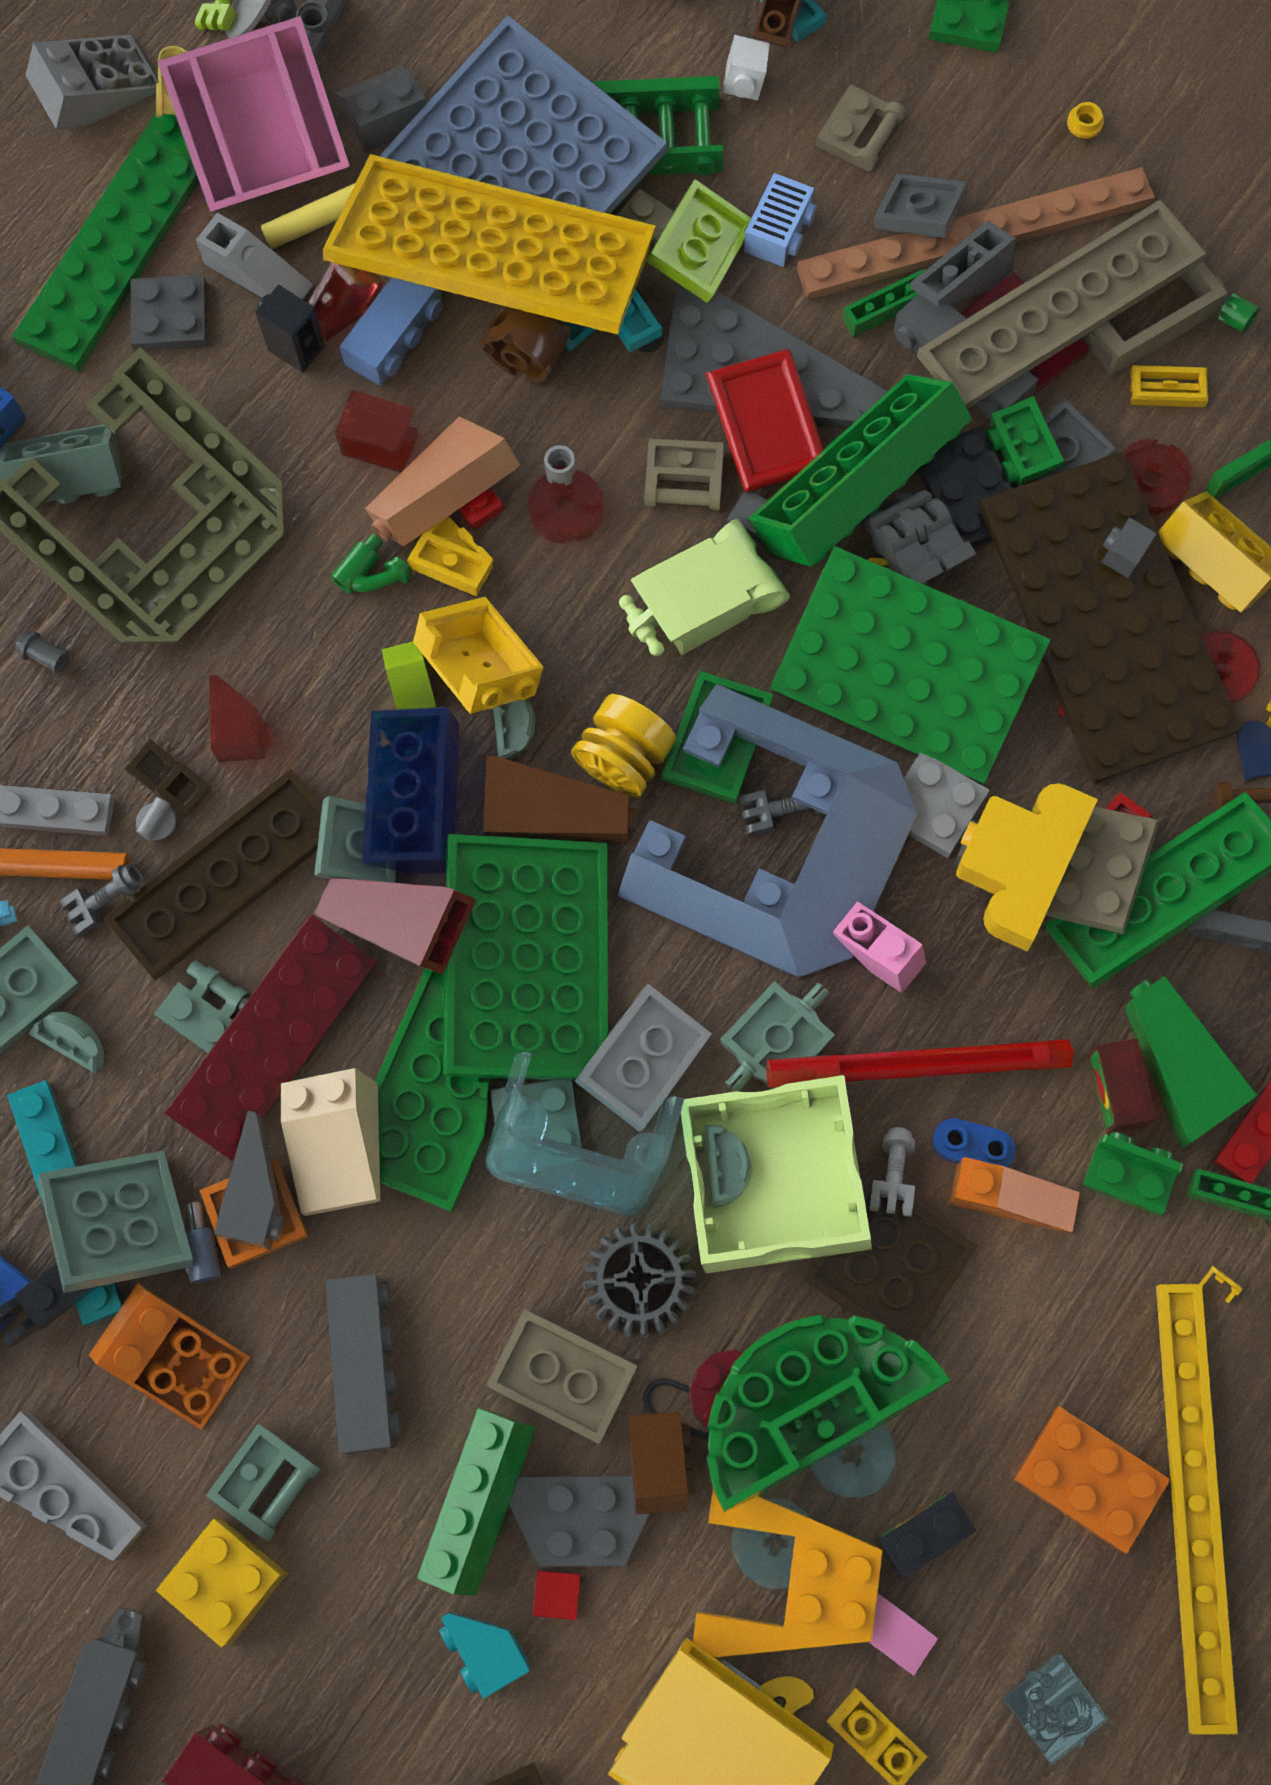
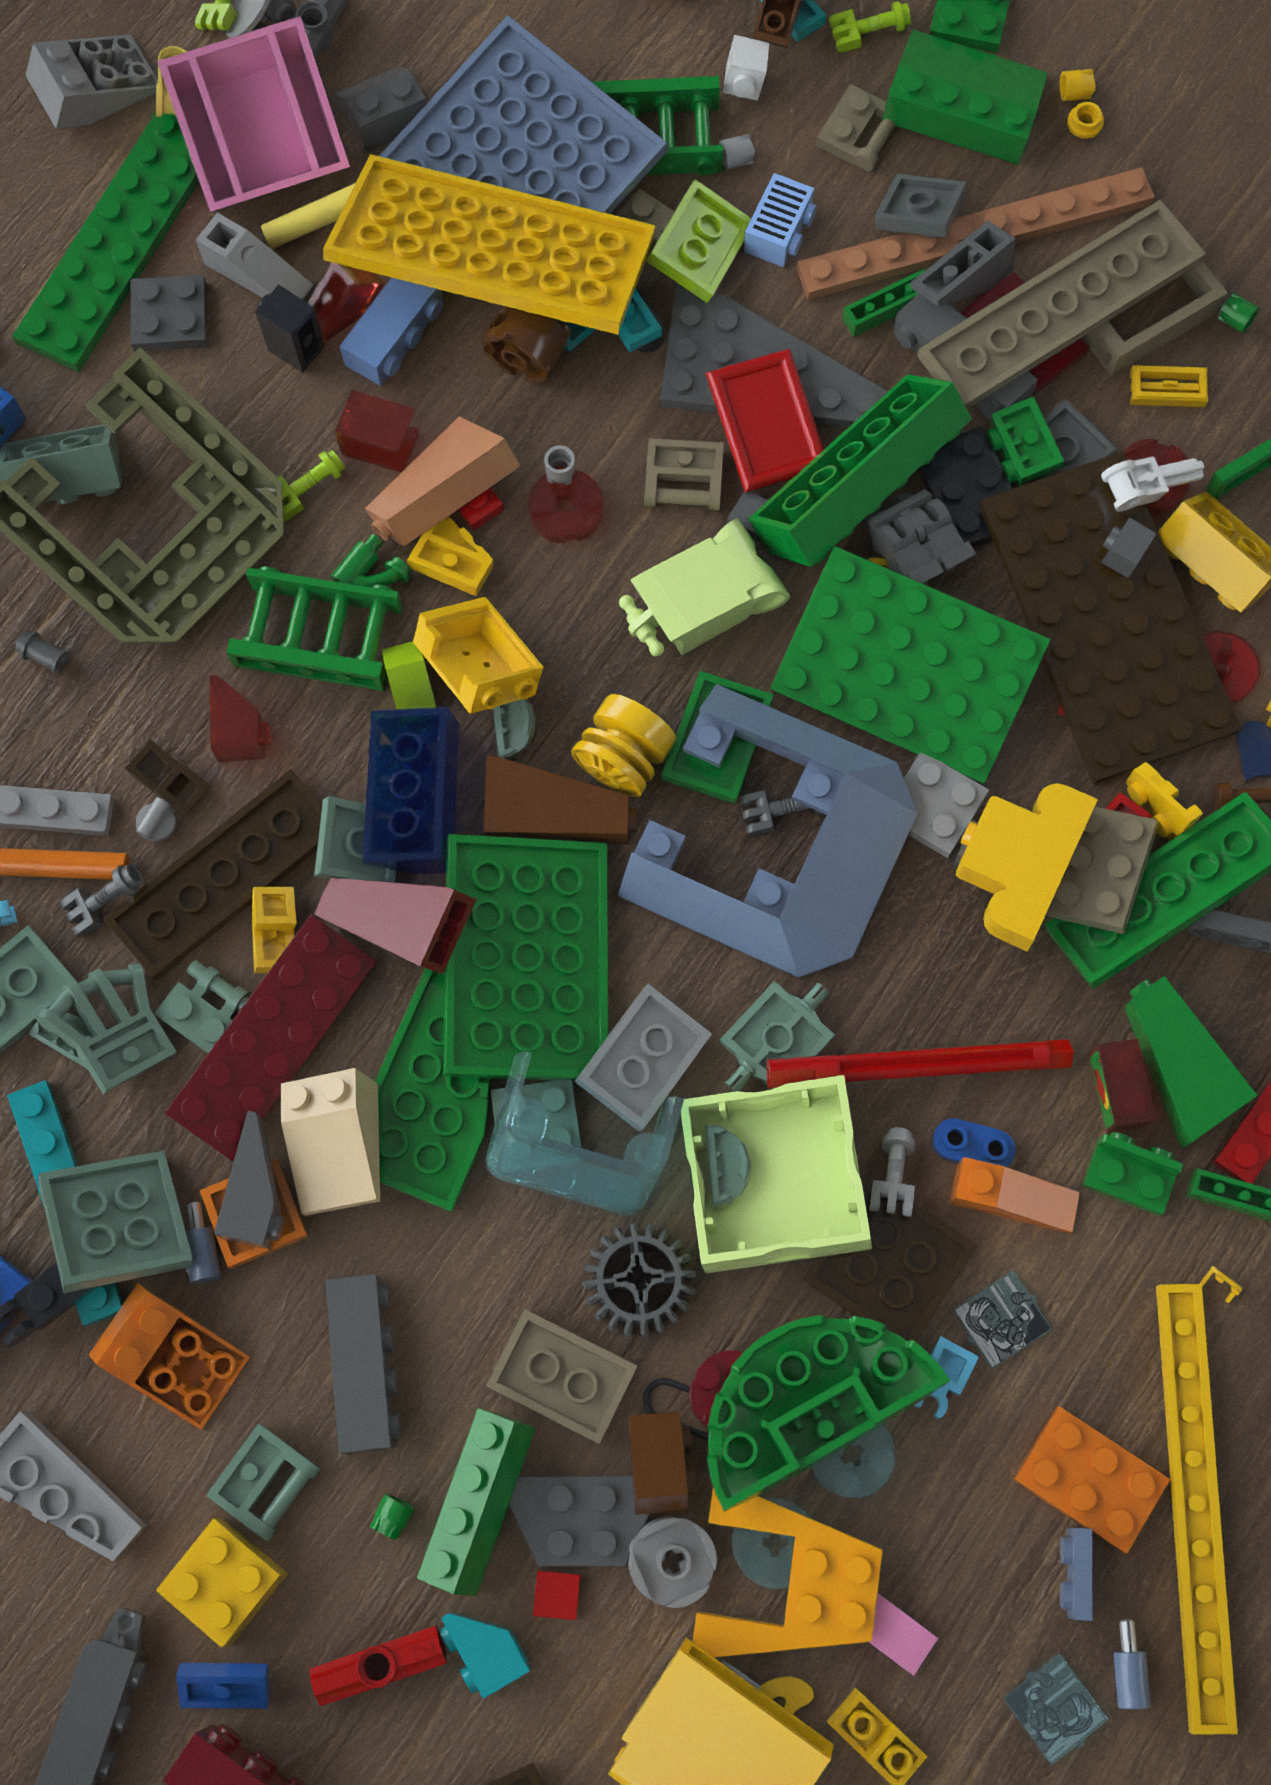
bright pink slope [833,901,926,993] -> none
black brick [875,1492,977,1579] -> none
none -> sand green plate [36,963,177,1094]
none -> blue plate [176,1662,271,1709]
none -> green fence [226,566,402,691]
none -> yellow slope [252,887,297,973]
none -> lime hinge [278,450,346,522]
none -> red piece [309,1625,448,1707]
none -> green hose [370,1493,415,1540]
none -> light grey plate [628,1516,717,1608]
none -> light grey hose [719,134,755,170]
none -> lime hinge [829,1,911,52]
none -> green slope [881,29,1048,165]
none -> medium azure plate [914,1336,979,1419]
none -> piece [952,1270,1053,1370]
none -> yellow hose [1059,69,1096,101]
none -> sand blue plate [1060,1528,1093,1621]
none -> white connector [1101,456,1205,512]
none -> sand blue piece [1113,1619,1151,1709]
none -> yellow wing [1125,762,1203,841]

